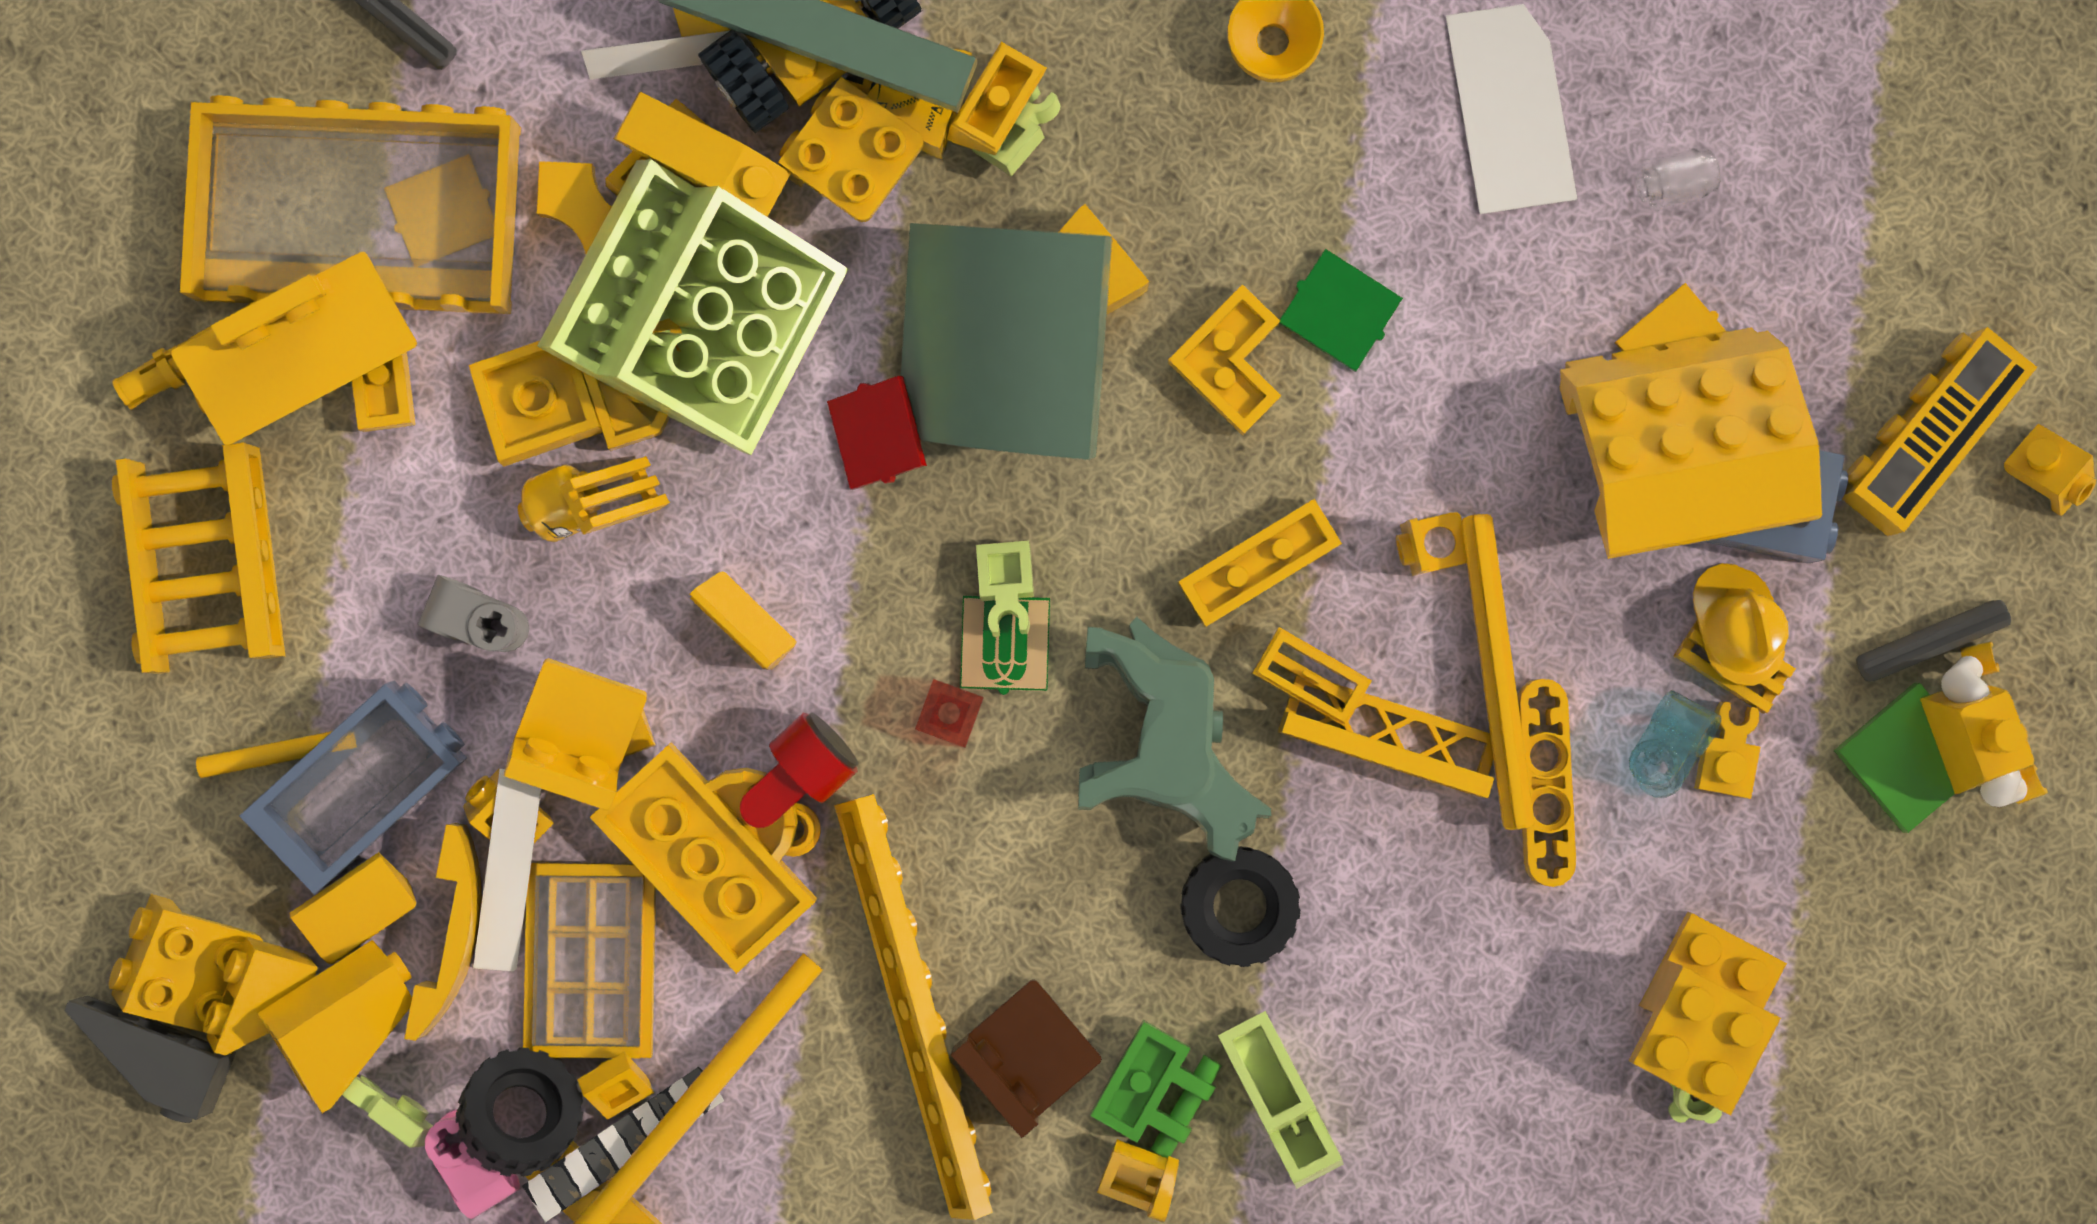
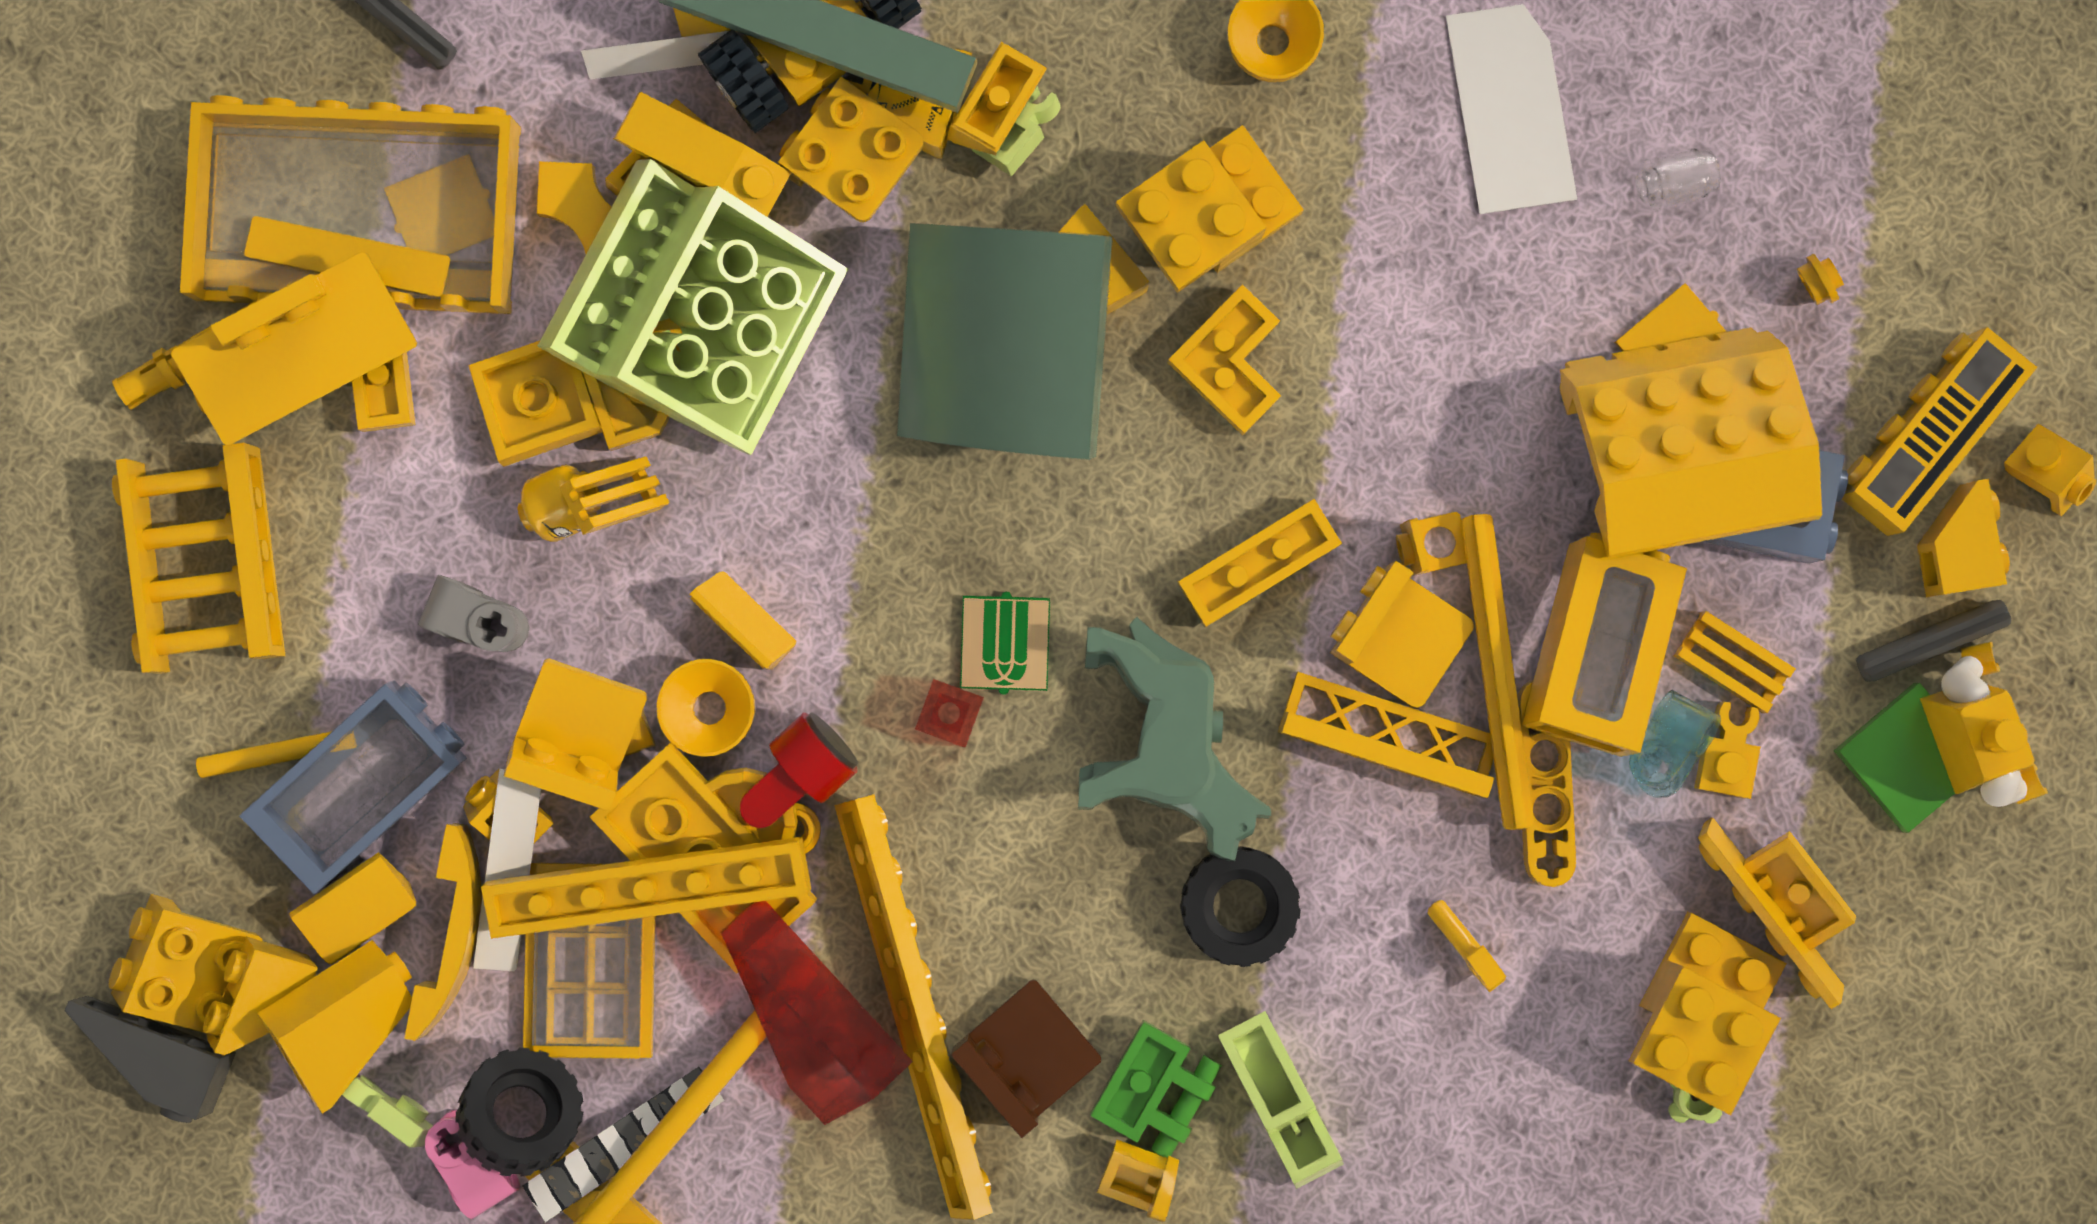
yellow plate [578,1052,654,1120] -> none
red piece [827,376,927,490] -> none
yellowish green plate [976,540,1034,637] -> none
yellow tile [1251,627,1372,727] -> none
green piece [1279,249,1403,372] -> none
yellow piece [1692,563,1789,686] -> none
none -> yellow sticker [244,216,450,297]
none -> yellow plate [481,837,812,939]
none -> yellow piece [657,659,755,757]
none -> clear red wedge [720,901,913,1125]
none -> yellow bracket [1115,125,1304,293]
none -> yellow bracket [1330,561,1474,708]
none -> yellow bar [1427,900,1507,992]
none -> yellow piece [1521,533,1687,757]
none -> yellow bracket [1698,817,1856,1009]
none -> yellow plate [1796,253,1844,305]
none -> yellow slope [1917,479,2010,597]

